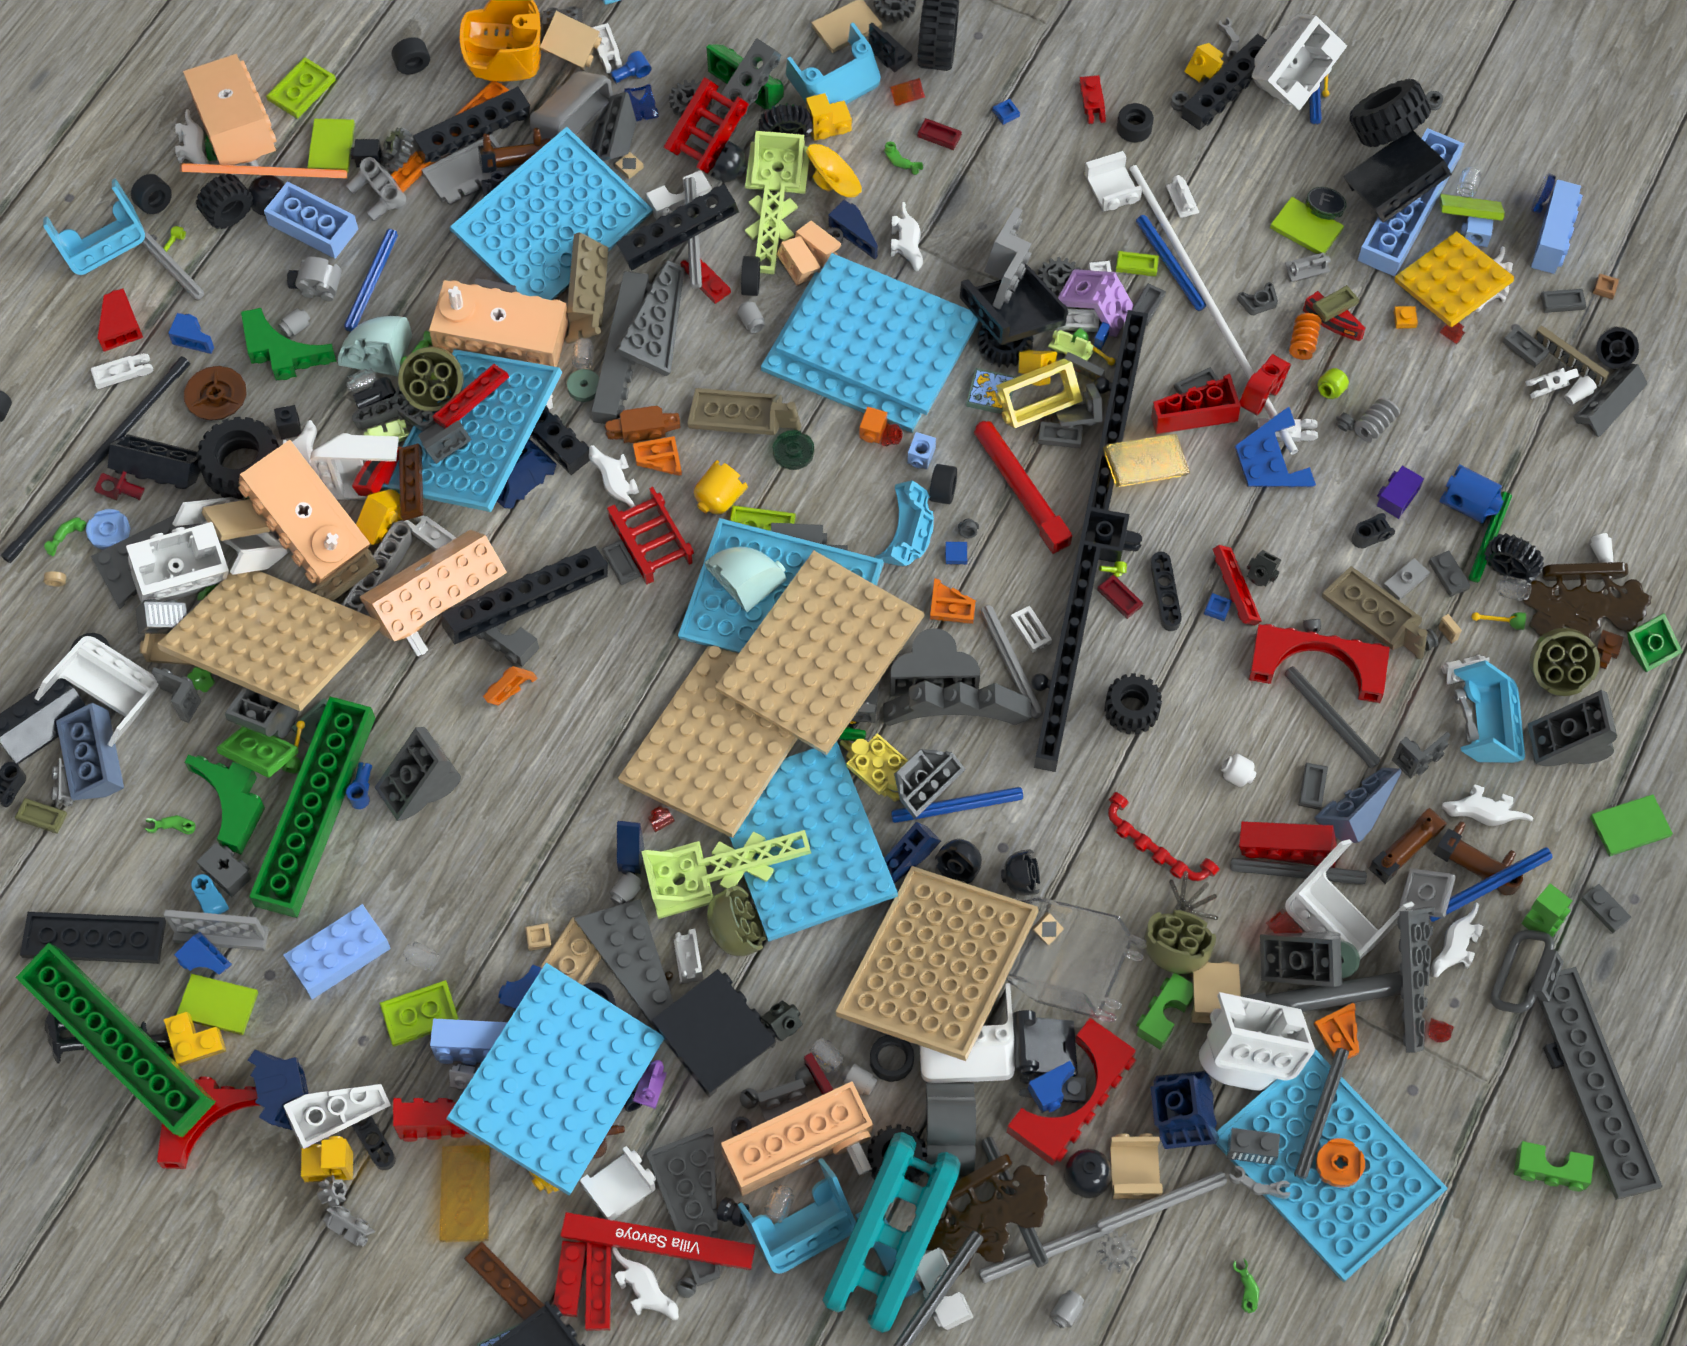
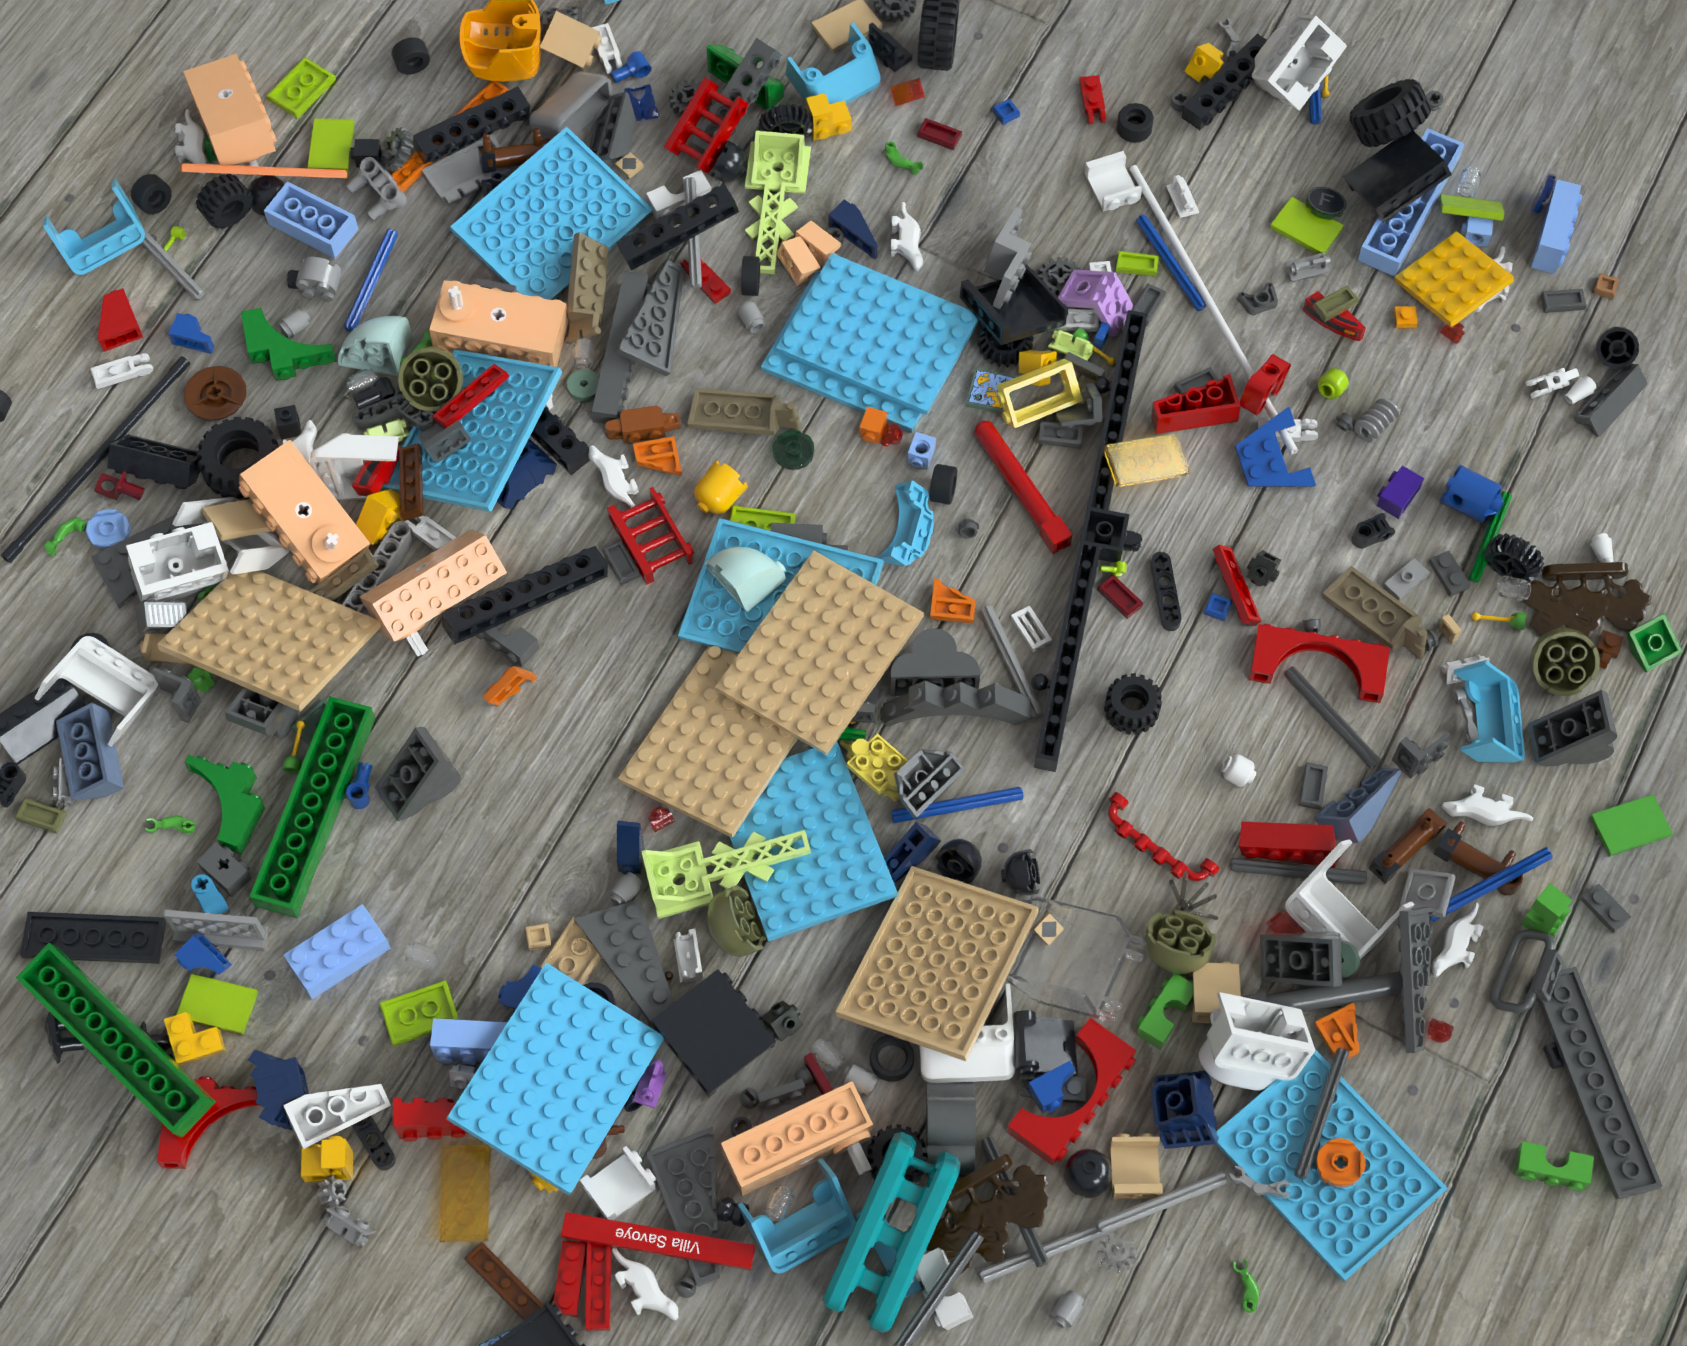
tan tile [43,571,66,587] -> none
bright green tile [217,726,299,778] -> none
yellow hat [806,144,862,197] -> none
blue tile [945,542,967,564] -> none
dark grey brick [1227,1128,1280,1165] -> none
orange piece [1289,313,1322,360] -> none
dark grey plate [1503,326,1550,368] -> none
dark tan tile [1534,325,1609,388] -> none

